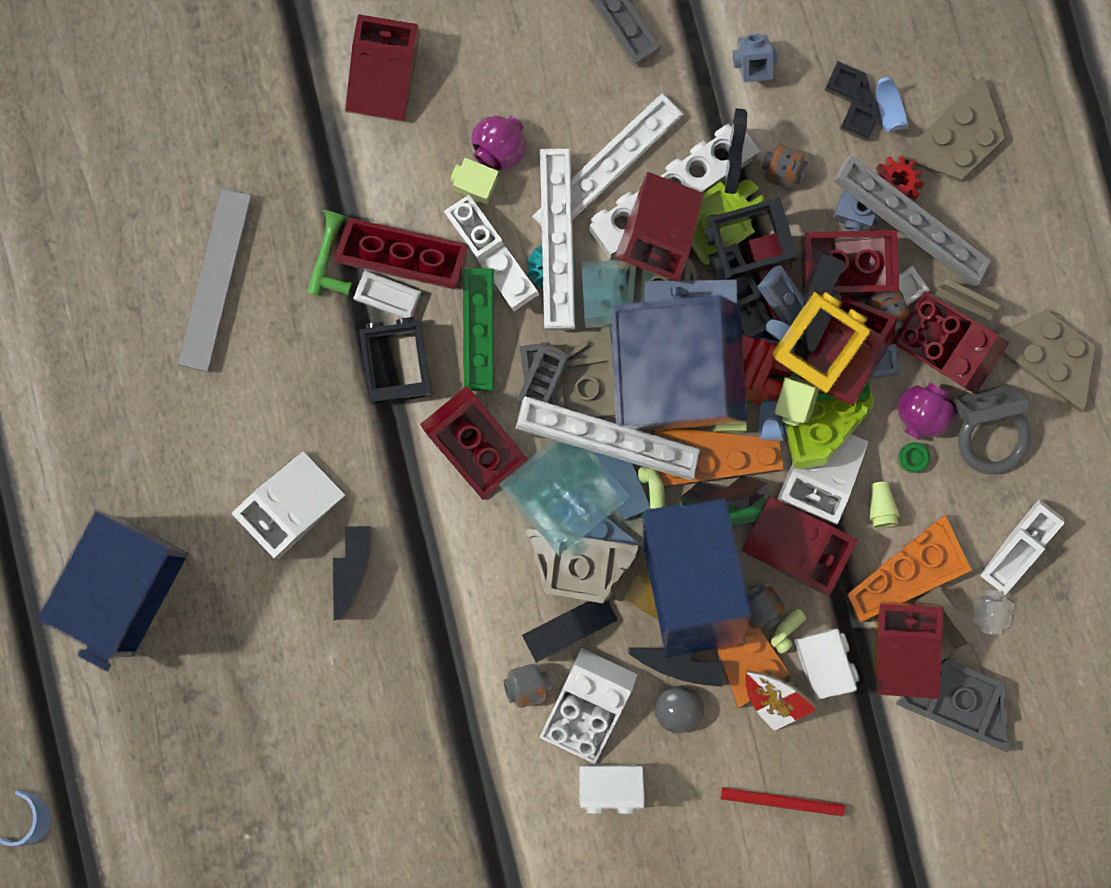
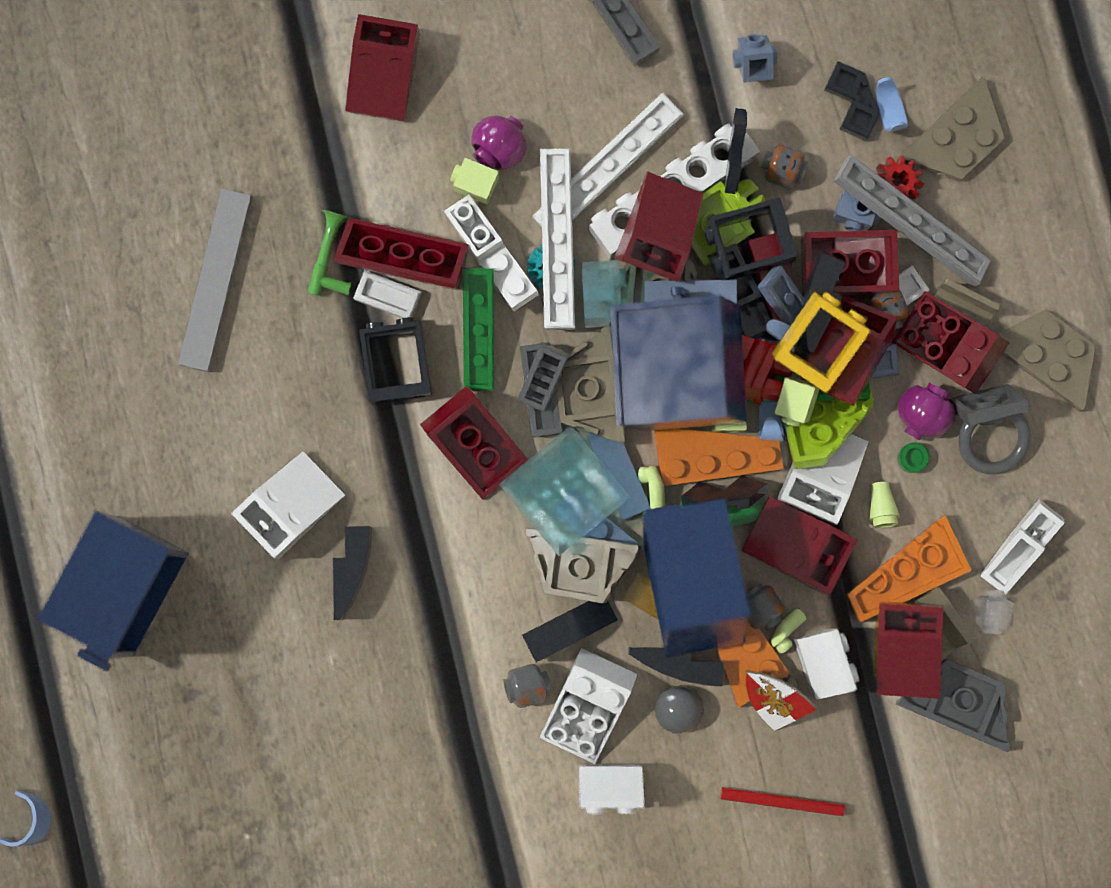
white tile [516,397,700,480] -> none

